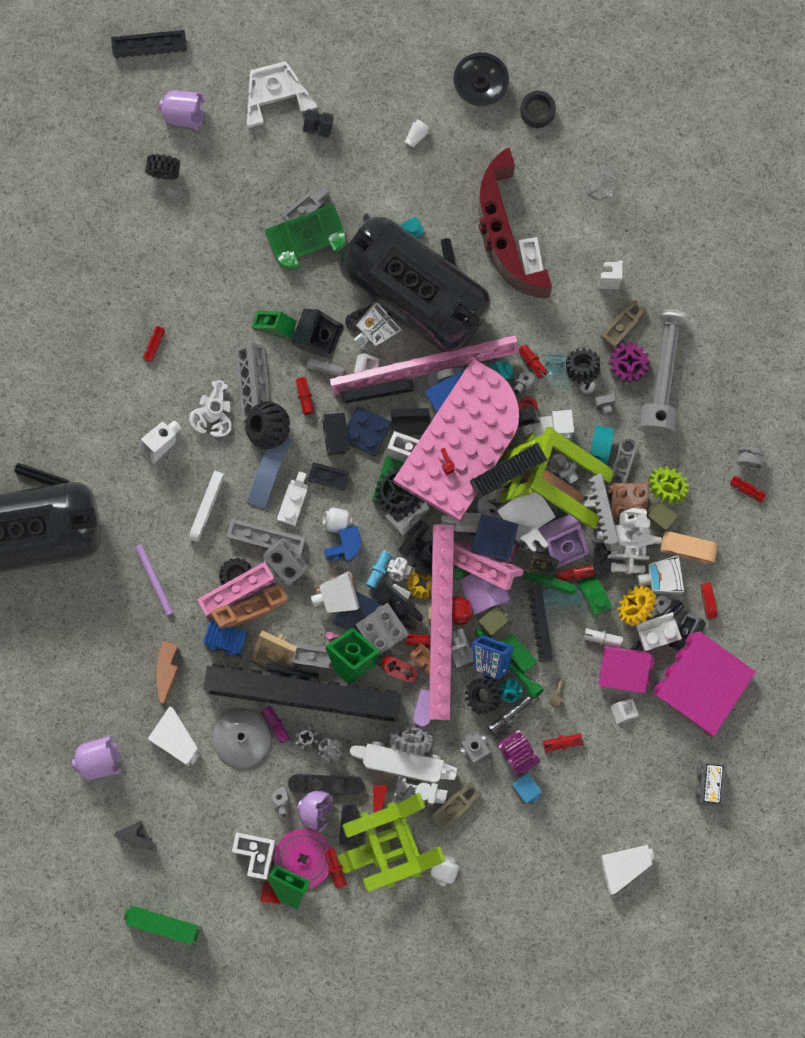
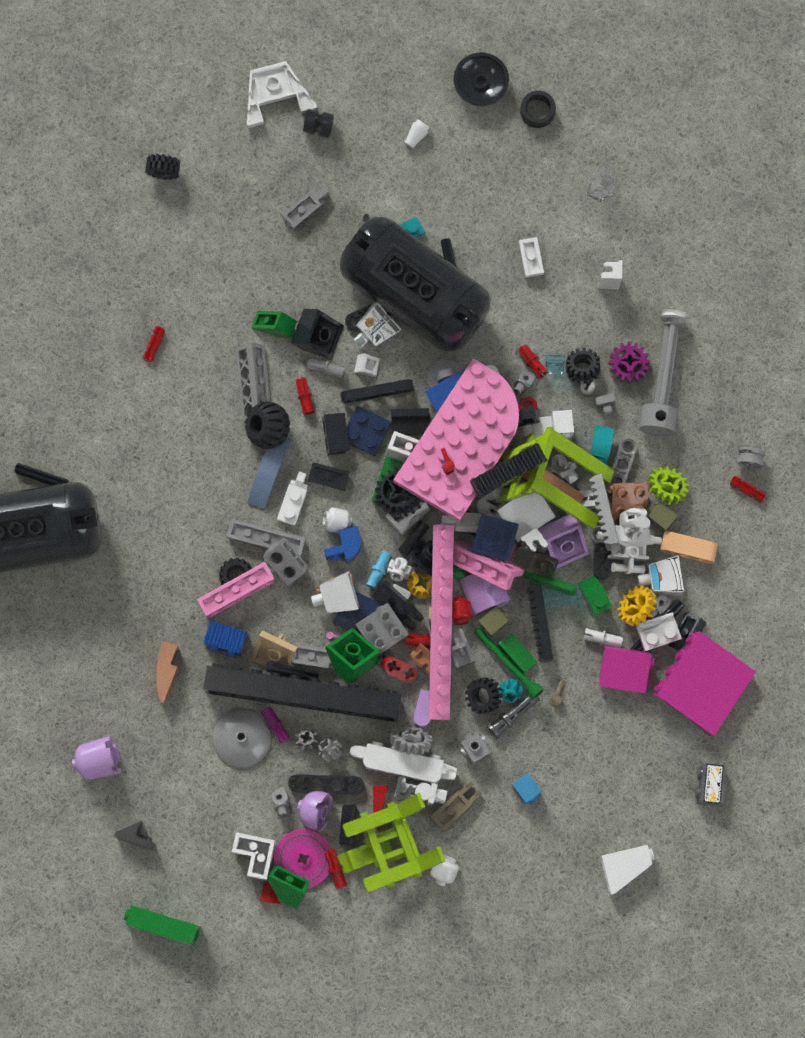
black gear [111,30,187,59] -> none
lavender bar [135,544,174,616] -> none
white torso [140,421,181,464] -> none
white slope [148,707,199,766] -> none
lavender cylinder [159,90,205,130] -> none
white animal [189,380,232,437] -> none
white beam [189,471,225,543] -> none
nougat slope [210,584,288,628] -> none
green piece [264,203,347,269] -> none
bright pink plate [330,336,519,396] -> none
blue torso [472,635,514,683] -> none
dark red slope [478,147,552,299] -> none
teal bracket [487,361,515,382] -> none
magenta brick [497,730,541,777] -> none
red pin [543,733,583,753] -> none
red axle [556,565,595,581] -> none
dark tan hinge [600,299,647,349] -> none
white slope [611,698,639,724] -> none
red beam [700,582,717,619] -> none

